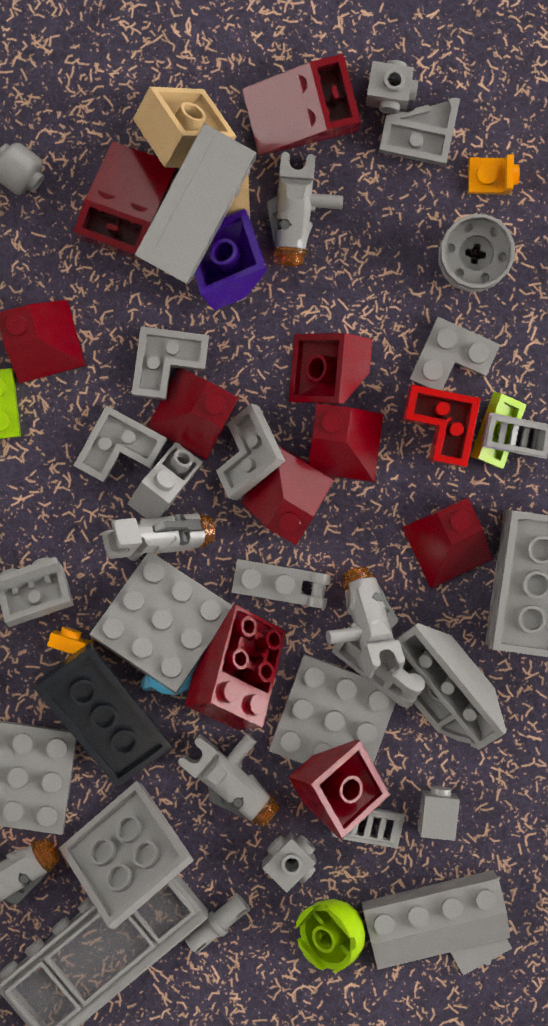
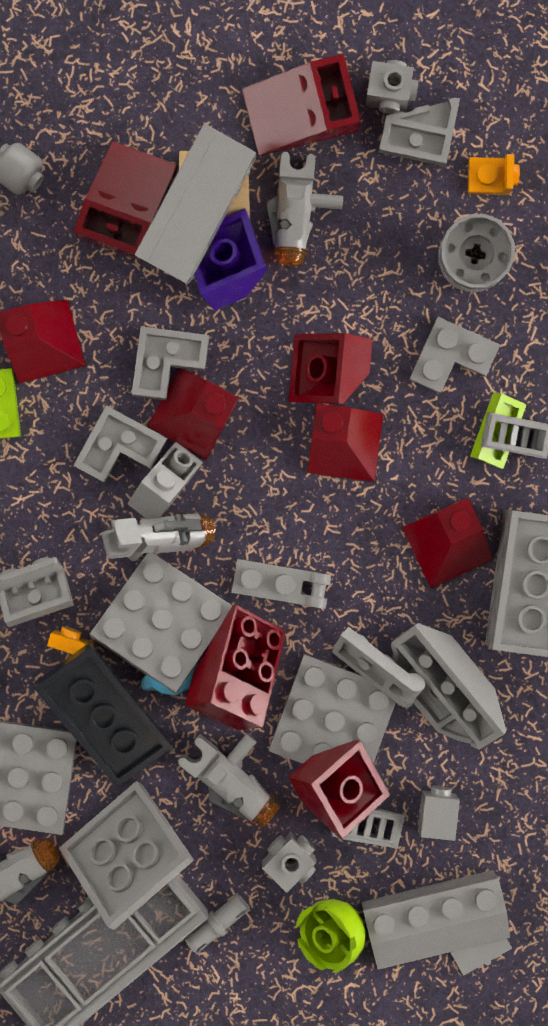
tan slope [133,87,237,168] -> none
light grey plate [216,404,285,500] -> none
dark red slope [241,445,335,545] -> none
light grey piece [326,567,405,678] -> none
red brick [402,384,481,468] -> none

